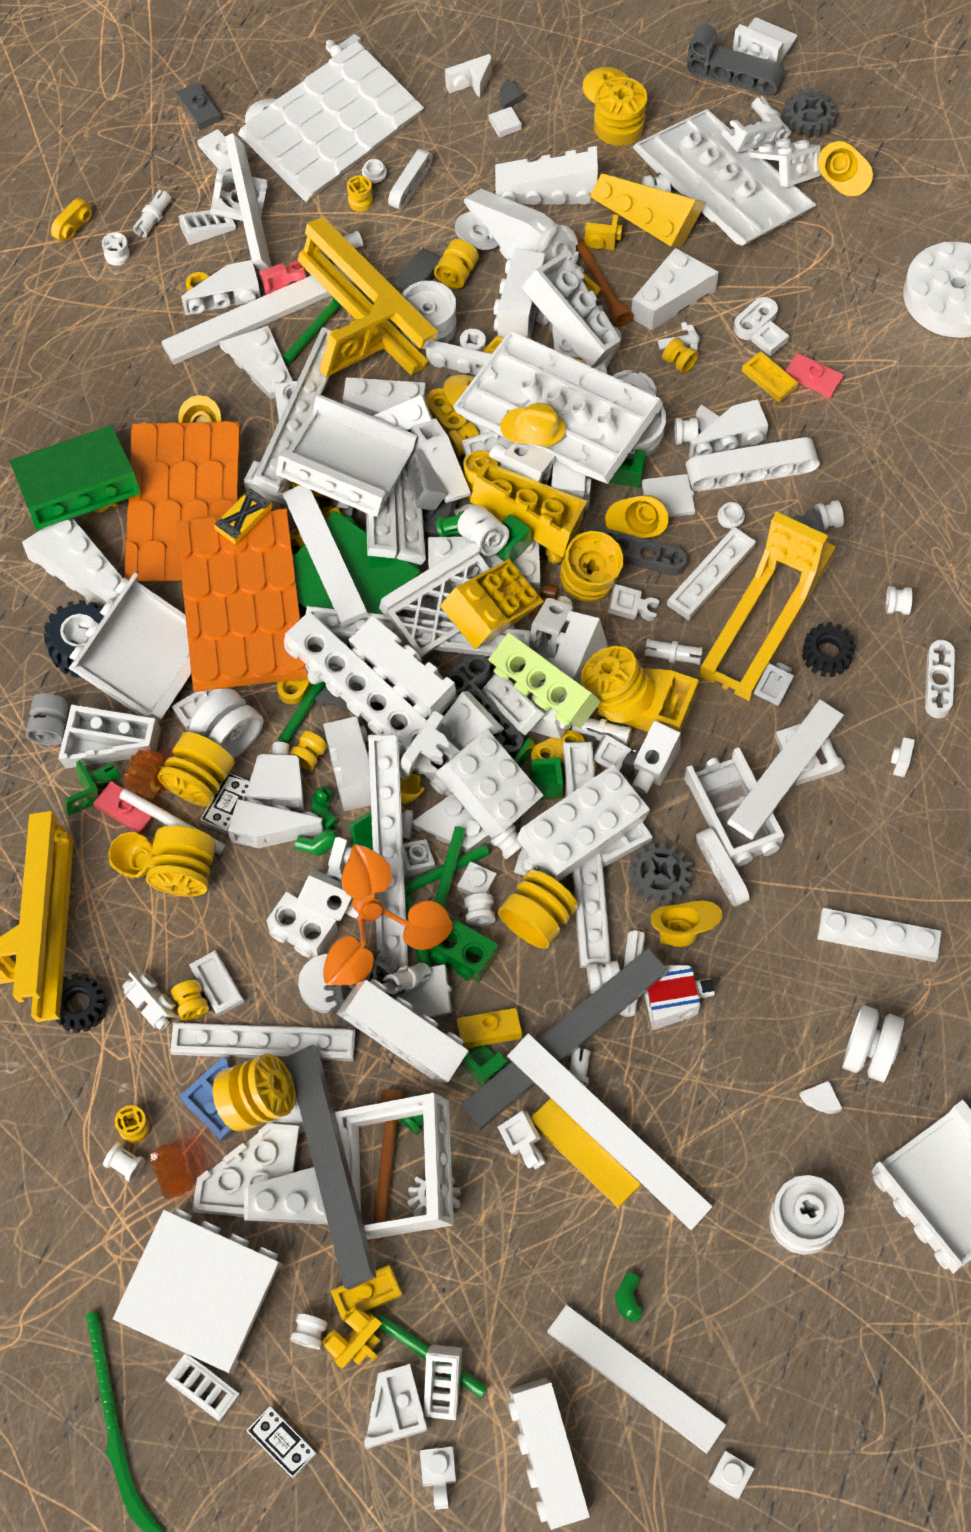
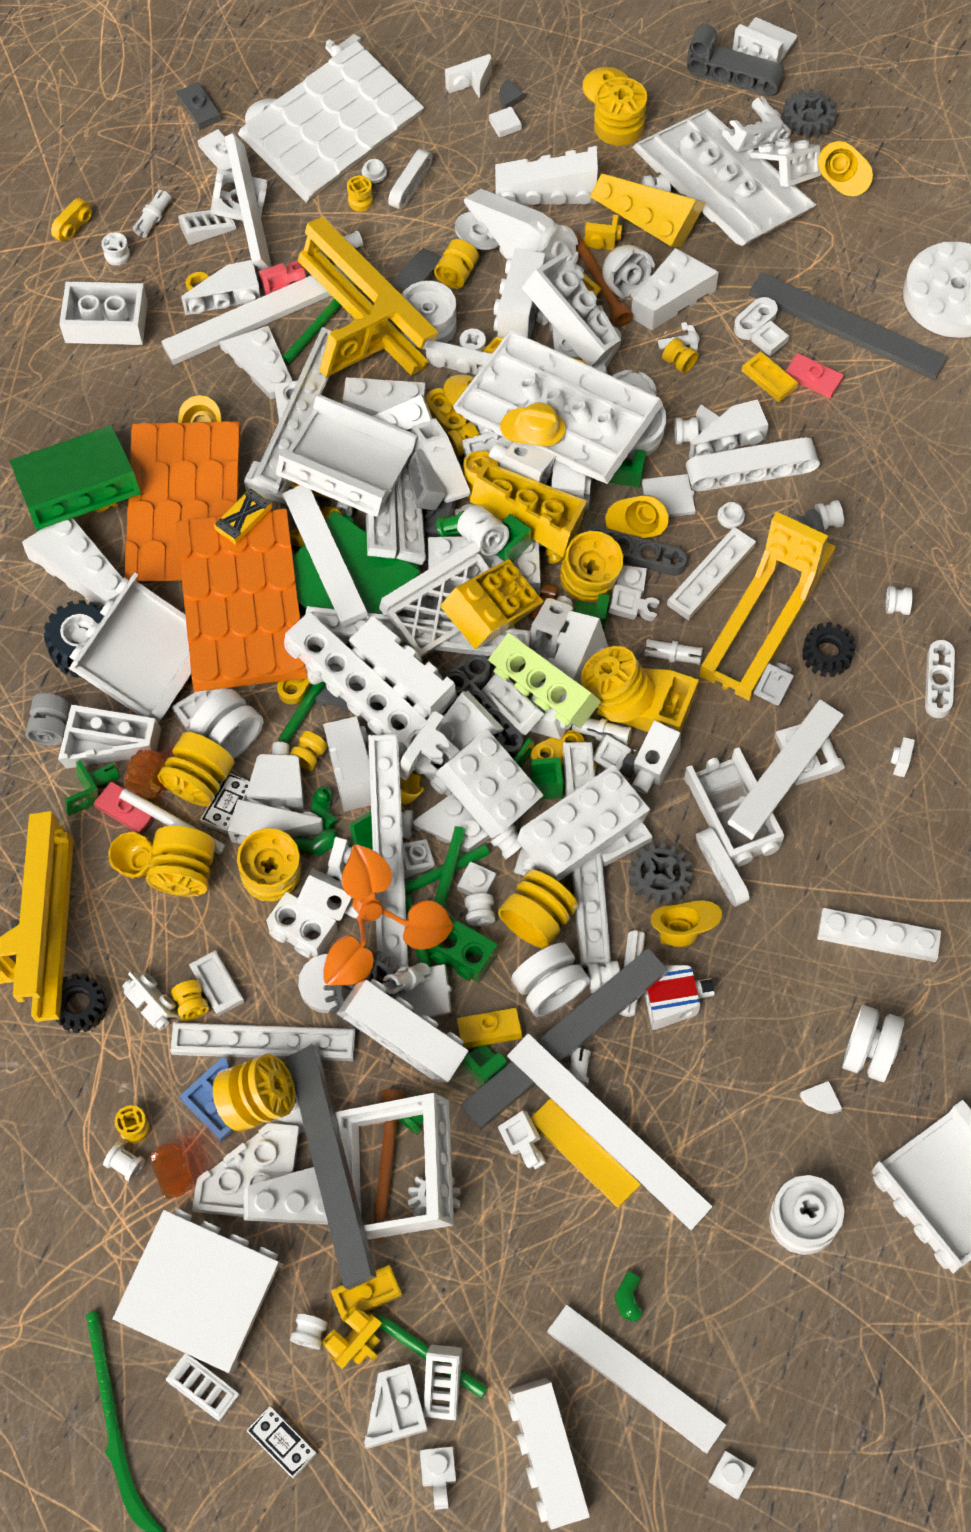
none -> white brick [59,282,148,345]
none -> yellow wheel [237,828,301,902]
none -> white wheel [511,943,590,1017]
none -> green panel [573,594,610,631]
none -> white cylinder [602,245,655,299]
none -> white plate [617,565,647,597]
none -> dark grey tile [749,272,948,380]

